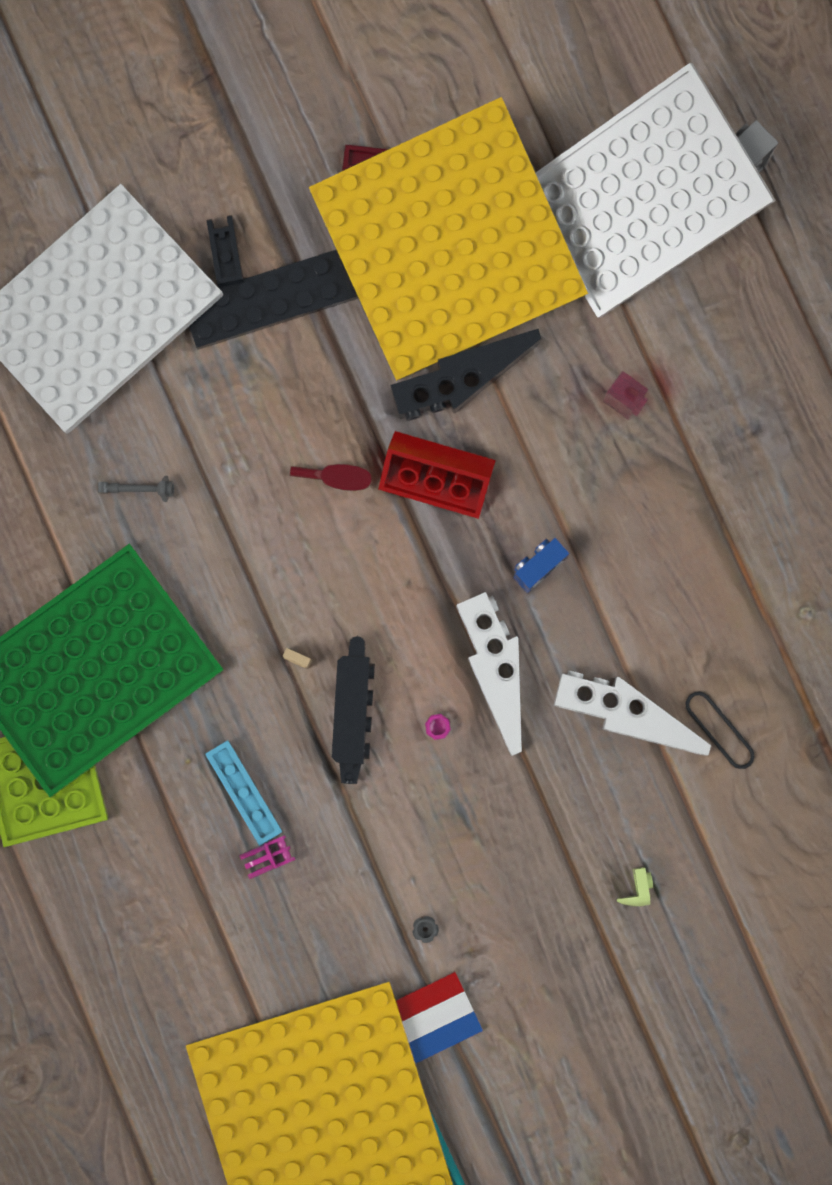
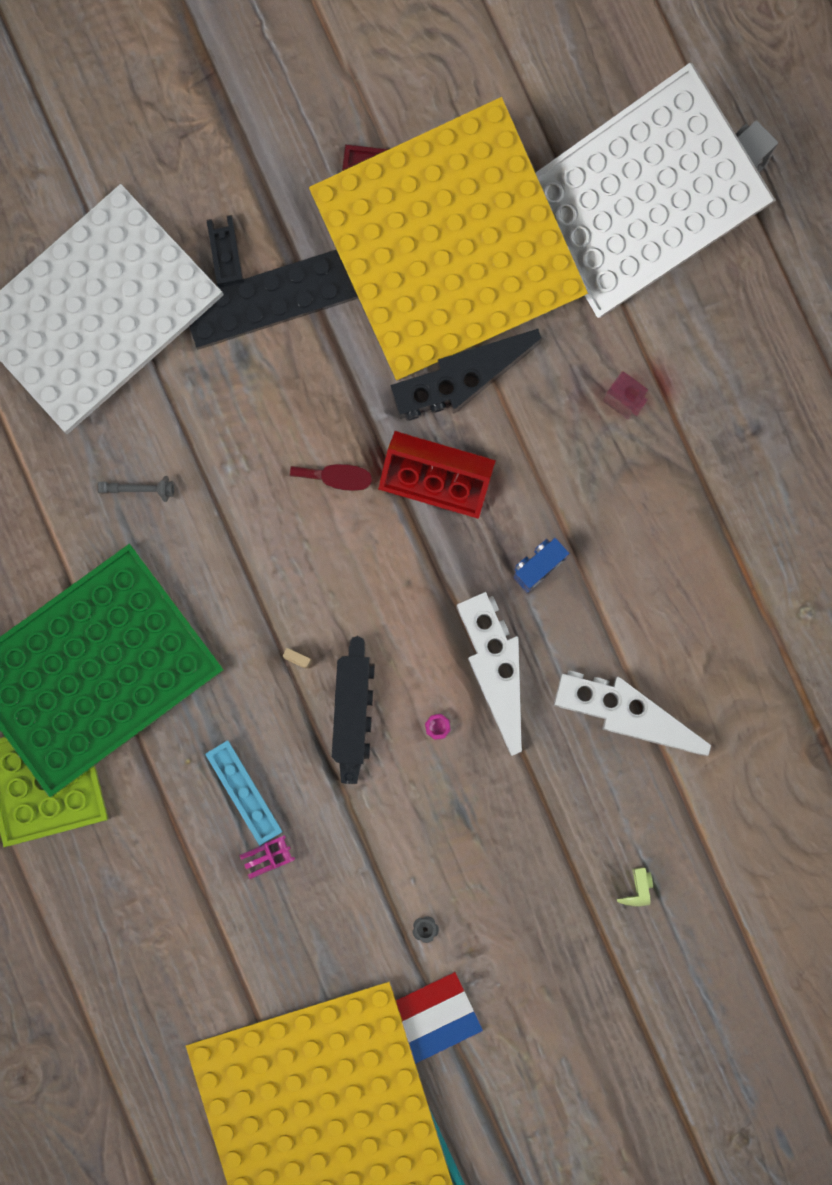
black piece [685,691,755,769] -> none

